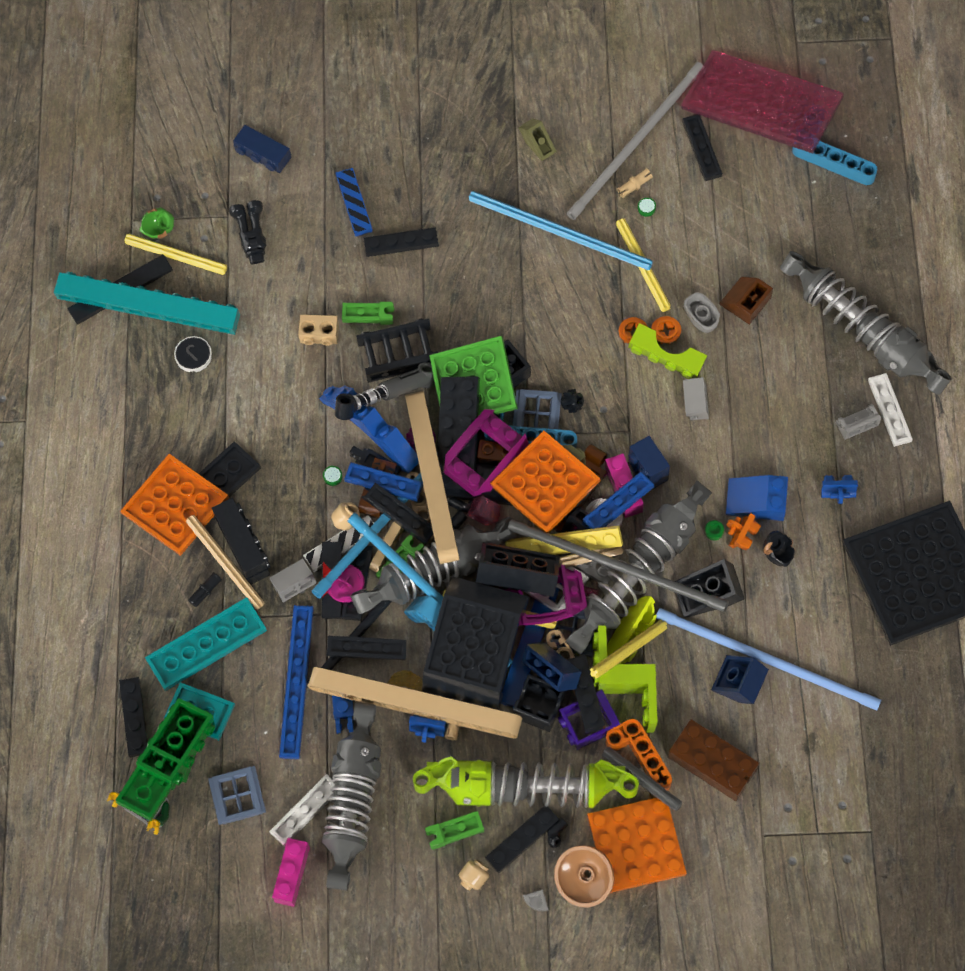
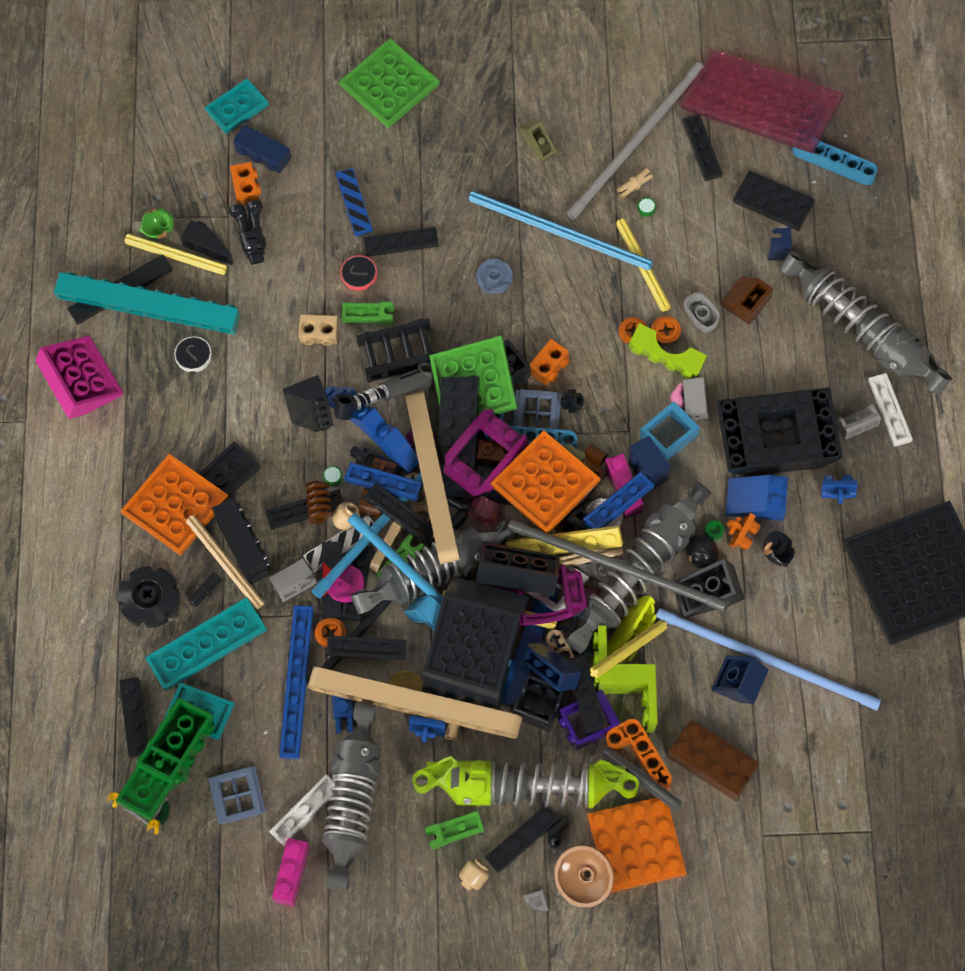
none -> dark pink slope [35,336,123,419]
none -> black piece [117,566,181,628]
none -> black slope [181,220,234,265]
none -> teal plate [204,78,269,135]
none -> orange brick [230,162,262,205]
none -> black plate [266,489,343,530]
none -> black slope [282,375,334,432]
none -> reddish brown piece [305,481,332,524]
none -> orange gear [315,618,346,648]
none -> bright green plate [339,38,440,129]
none -> black tile [340,255,377,291]
none -> sand blue tile [476,259,513,294]
none -> orange brick [529,339,570,386]
none -> dark azure window [640,401,700,461]
none -> bright pink arm [670,383,685,410]
none -> black hair [686,534,719,569]
none -> black slope [716,387,843,477]
none -> black plate [733,170,815,231]
none -> dark blue hinge [768,226,792,260]

